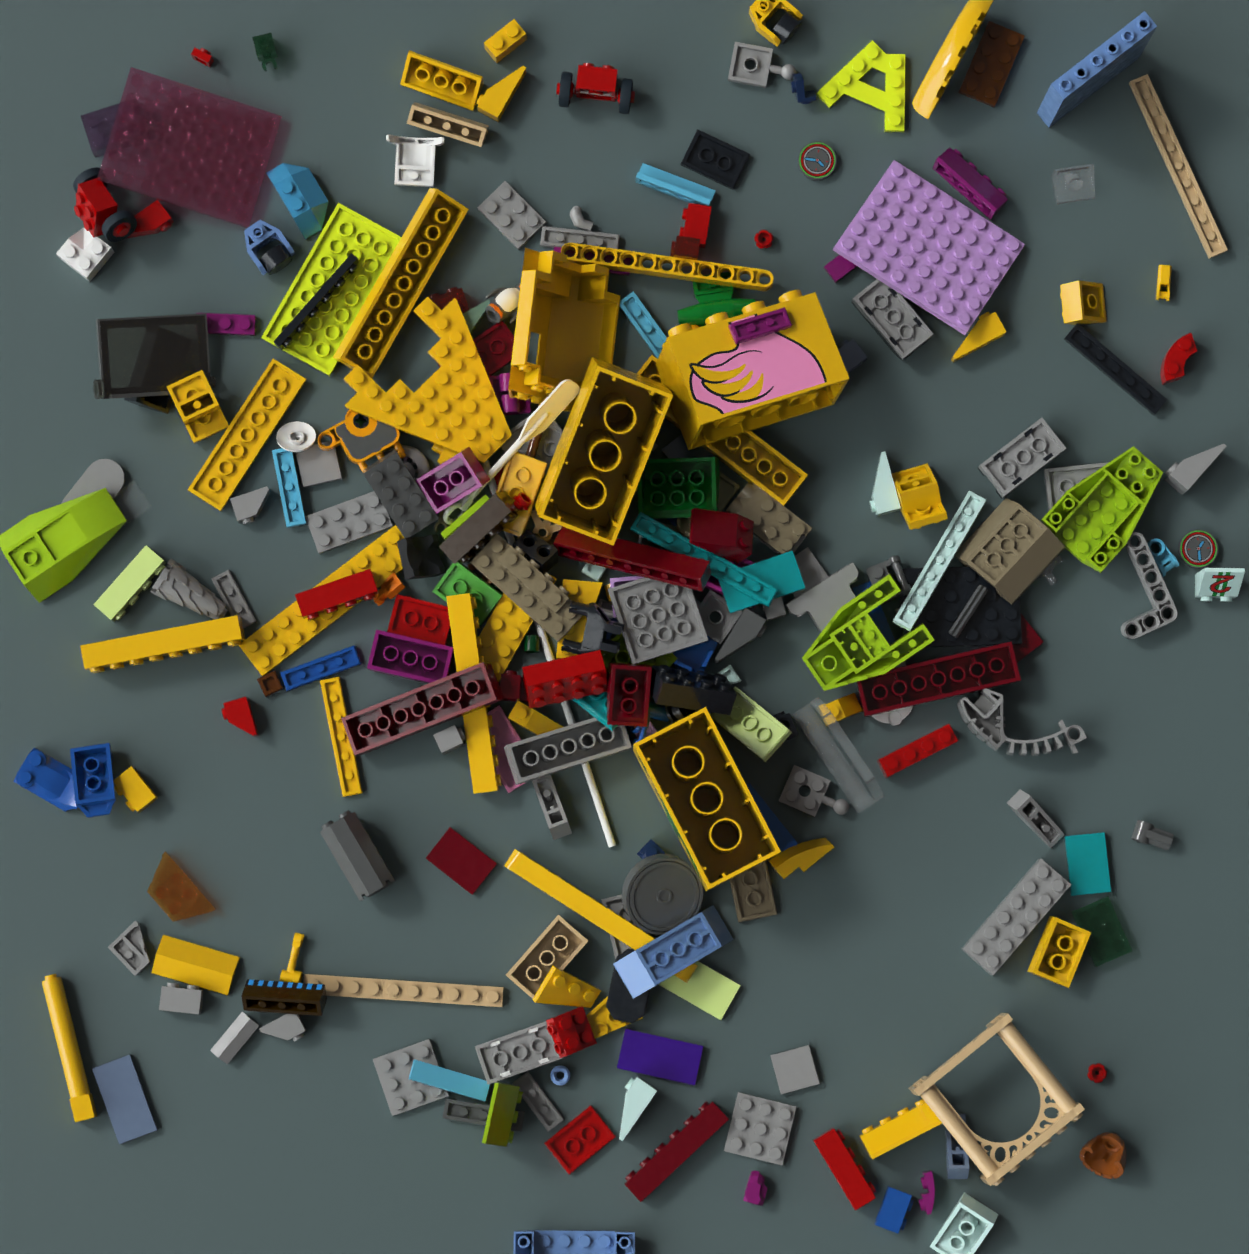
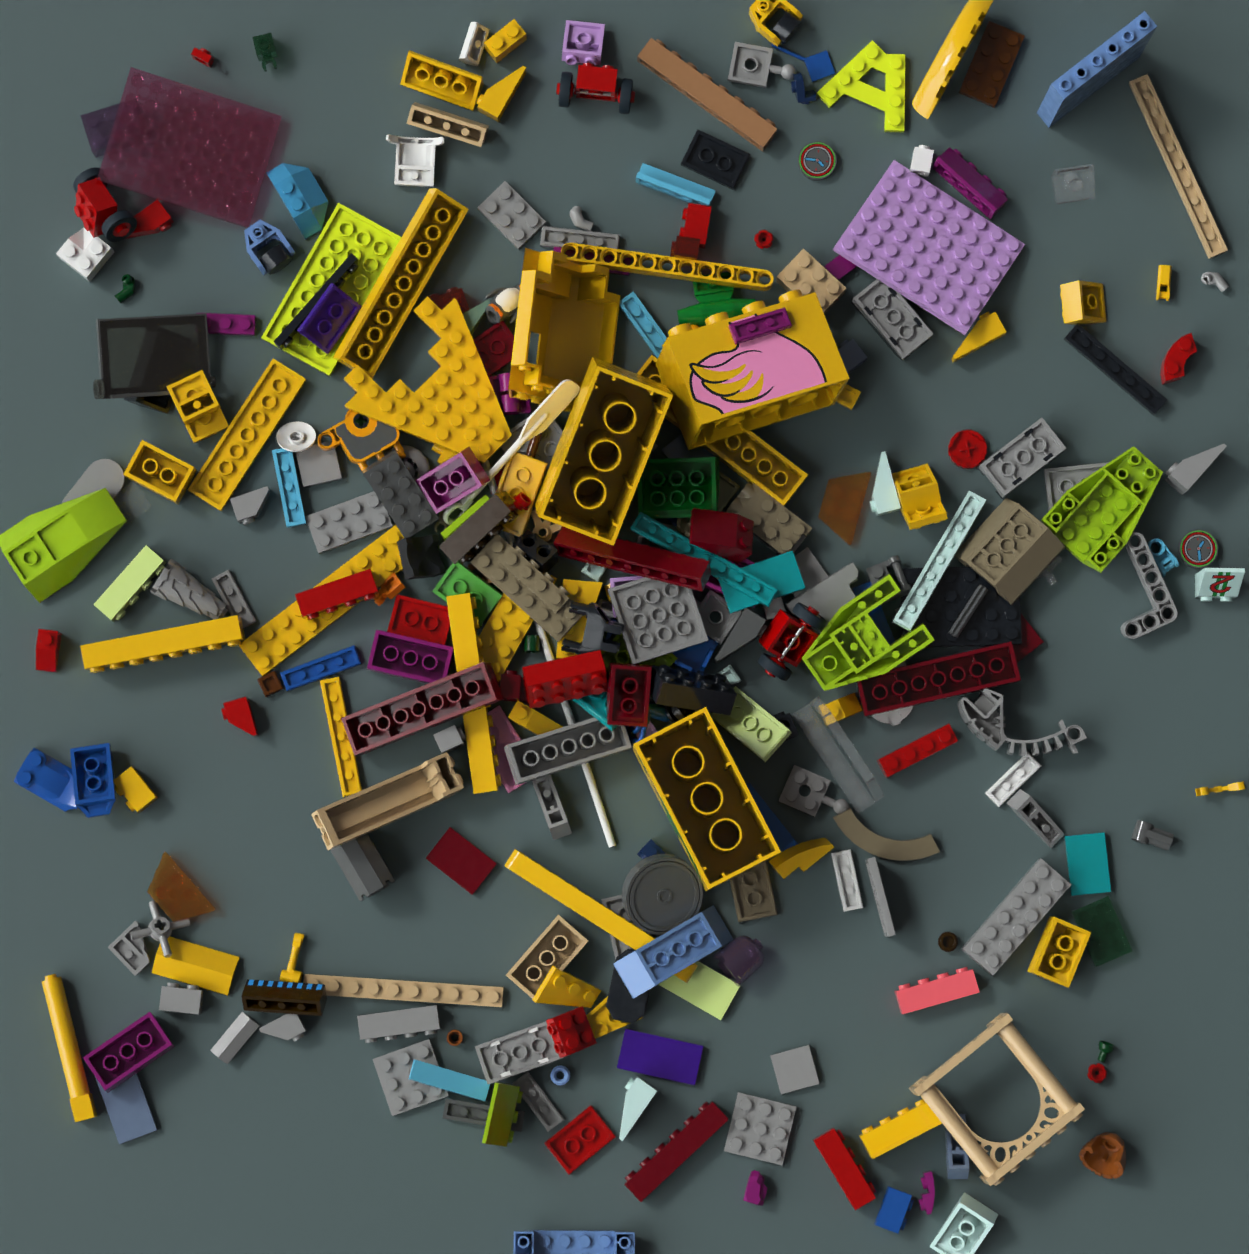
none -> red slope [36,629,62,672]
none -> magenta brick [83,1012,175,1093]
none -> dark green arm [115,274,135,304]
none -> yellow brick [123,440,197,505]
none -> light grey bar [130,901,190,958]
none -> dark purple tile [297,283,362,354]
none -> tan brick [311,752,464,850]
none -> light grey brick [357,1005,441,1043]
none -> dark orange hose [447,1030,463,1046]
none -> white brick [459,22,490,66]
none -> lavender plate [562,20,605,66]
none -> medium nougat brick [637,38,777,152]
none -> clear purple cylinder [713,935,764,986]
none -> red brick [758,602,827,681]
none -> blue piece [772,44,835,82]
none -> tan brick [776,248,847,314]
none -> clear orange wing [818,472,871,546]
none -> white tile [831,849,863,912]
none -> dark tan tile [833,808,940,861]
none -> yellow plate [836,384,861,410]
none -> light grey tile [865,857,896,937]
none -> coral brick [895,967,980,1014]
none -> white brick [910,145,934,177]
none -> dark brown plate [938,932,958,952]
none -> red tile [948,430,987,469]
none -> white tile [985,752,1041,807]
none -> dark green piece [1097,1040,1115,1062]
none -> yellow piece [1195,781,1245,796]
none -> light grey arm [1201,272,1229,293]

